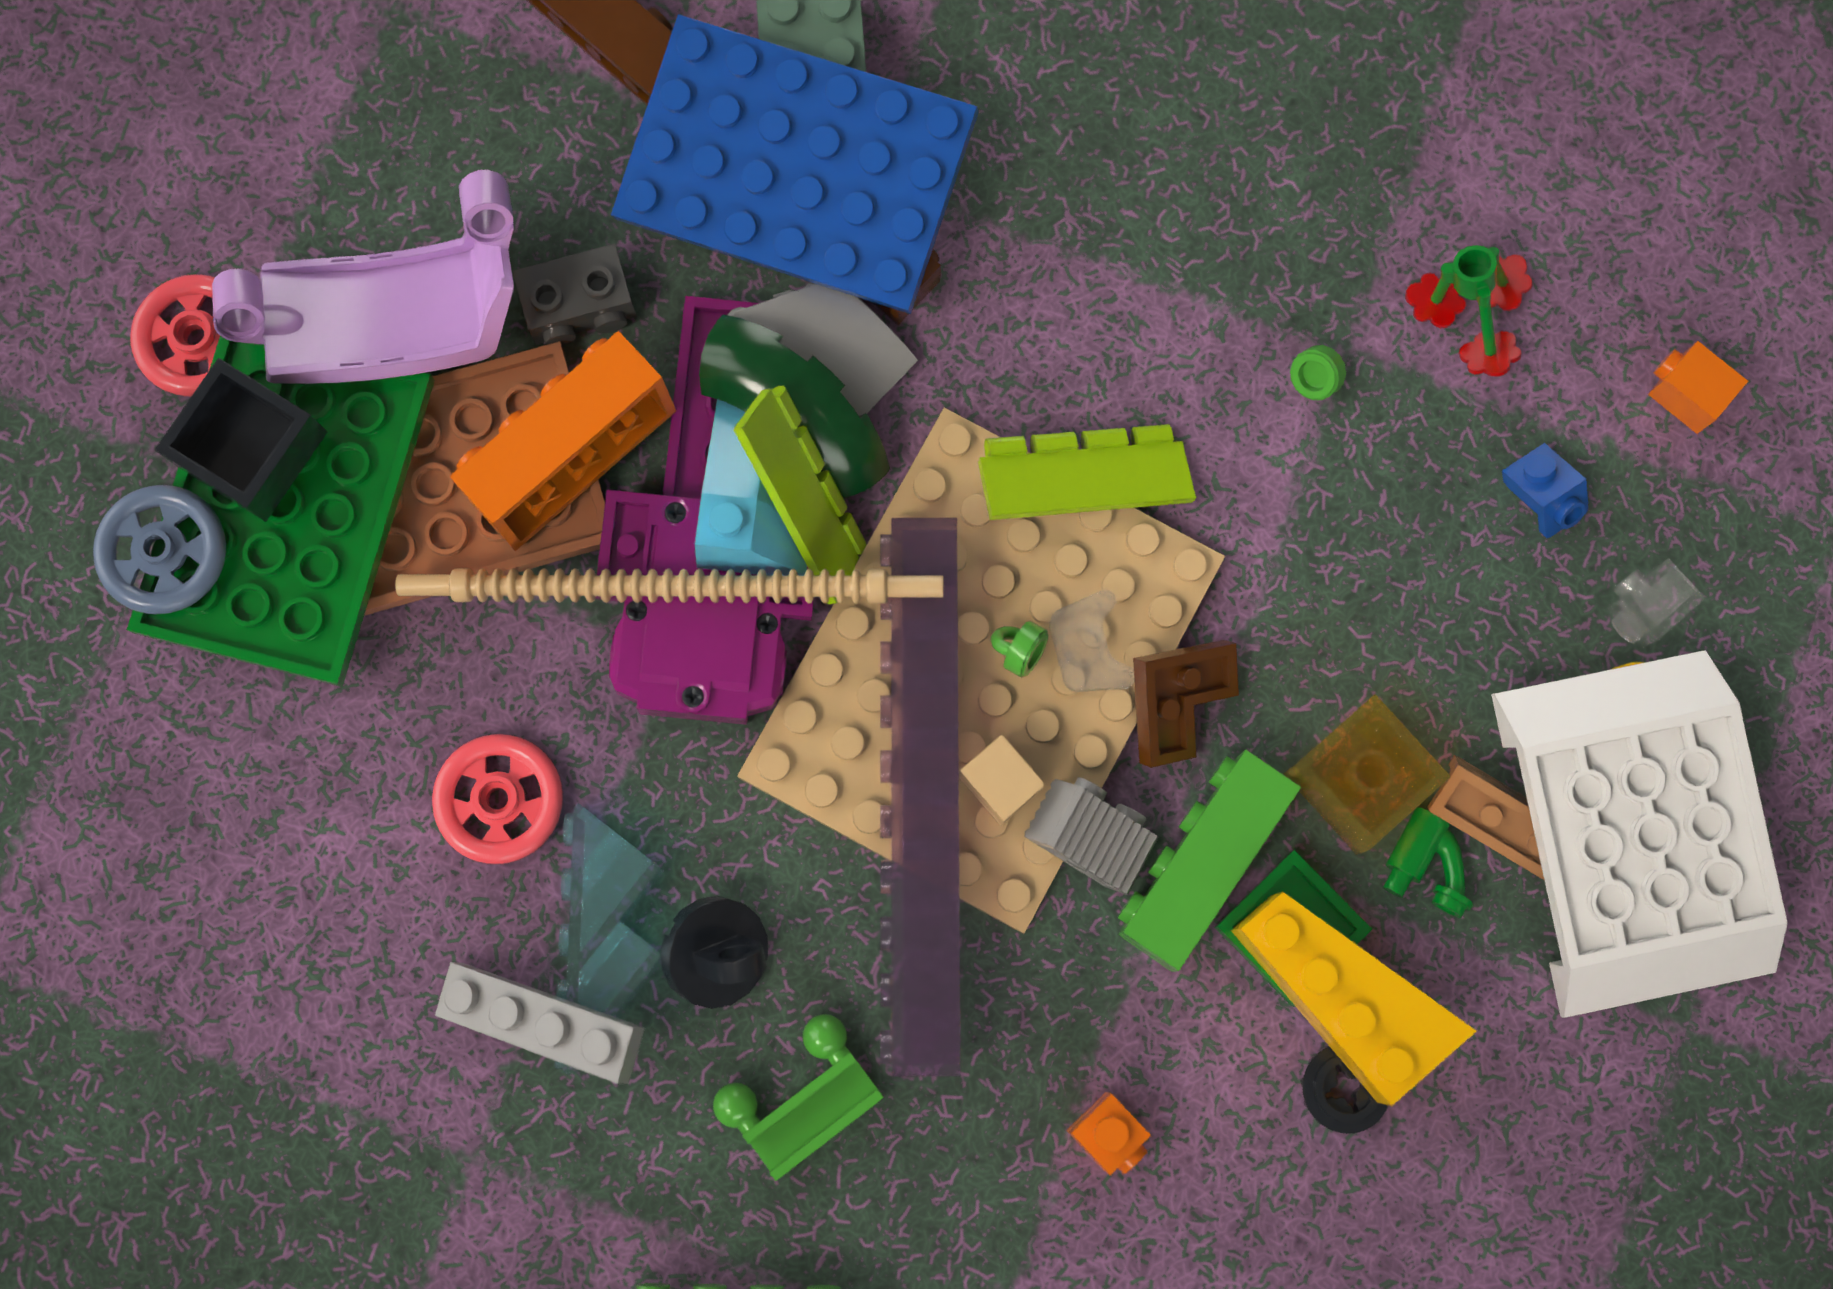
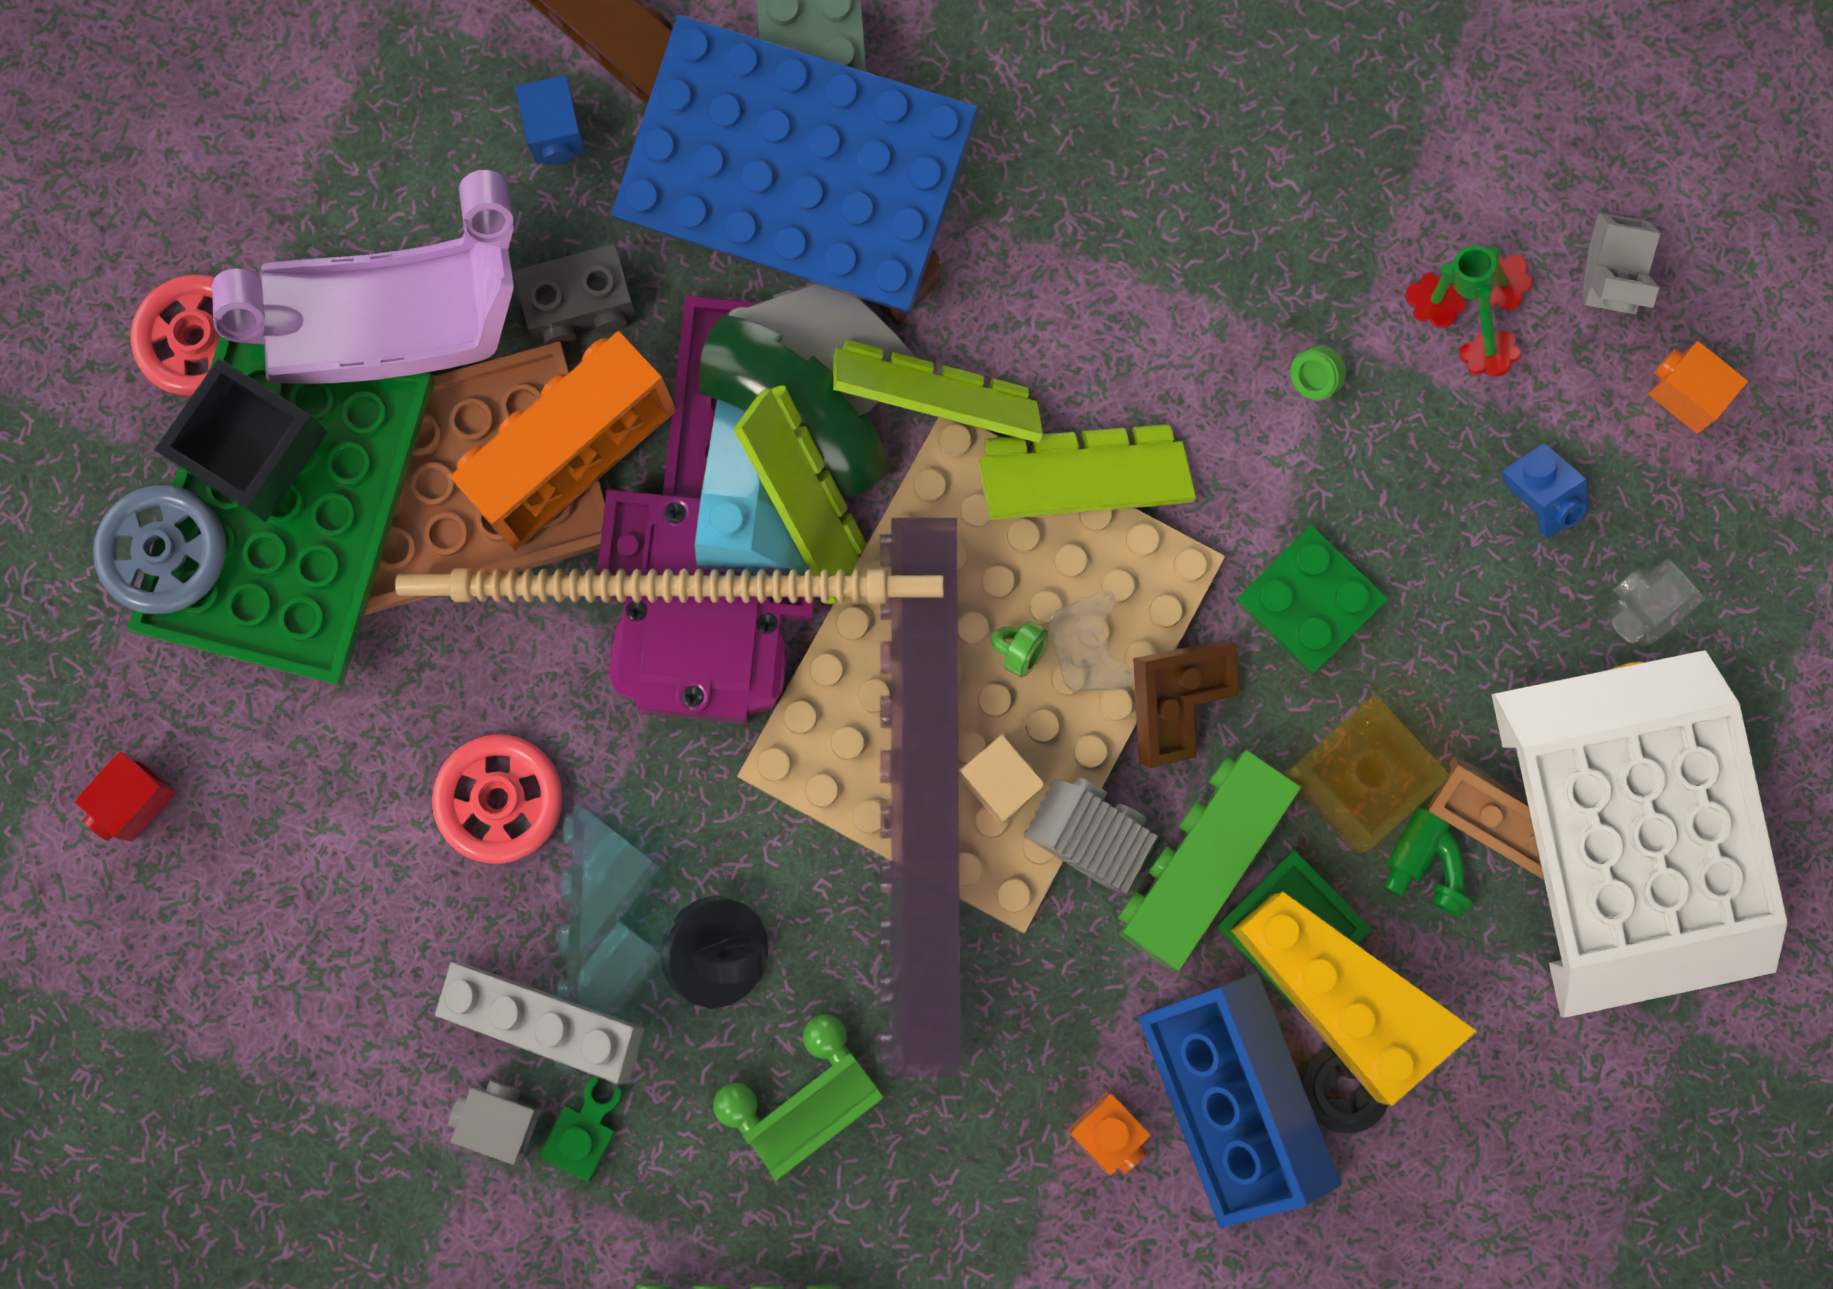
none -> red brick [73,751,177,842]
none -> light grey brick [448,1080,542,1165]
none -> blue brick [515,75,586,165]
none -> green plate [539,1076,623,1182]
none -> lime windscreen [833,339,1043,443]
none -> blue slope [1138,972,1342,1228]
none -> green plate [1235,525,1388,676]
none -> light grey brick [1582,212,1661,314]

